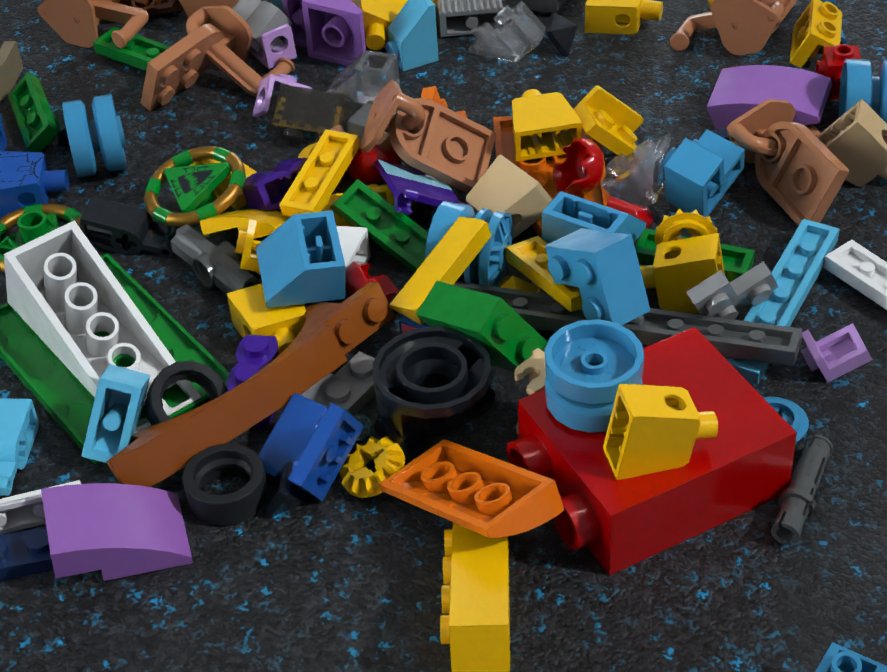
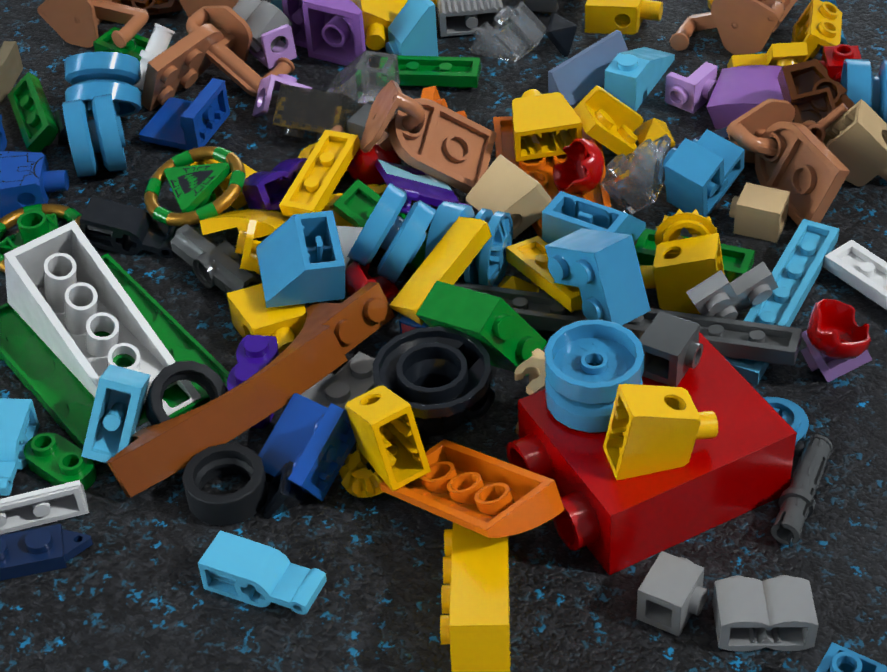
medium lavender slope [41,483,193,581] -> none
red arm [606,196,654,229] -> none
none -> green plate [24,432,97,490]
none -> dark azure wheel [64,51,142,118]
none -> white pin [133,23,175,90]
none -> blue bracket [139,78,230,150]
none -> medium azure piece [198,530,327,615]
none -> yellow torso [345,385,431,492]
none -> dark azure wheel [347,183,437,284]
none -> green plate [378,55,481,89]
none -> sand blue slope [548,30,628,106]
none -> medium azure slope [604,47,675,111]
none -> yellow slope [633,118,675,152]
none -> light grey brick [636,551,708,637]
none -> dark grey brick [639,311,703,387]
none -> lavender bracket [665,62,718,114]
none -> light grey brick [712,575,819,652]
none -> yellow plate [727,42,808,68]
none -> tan brick [729,182,790,243]
none -> reddish brown slope [777,59,855,135]
none -> nougat hand [802,103,848,142]
none -> red hair [807,299,871,360]

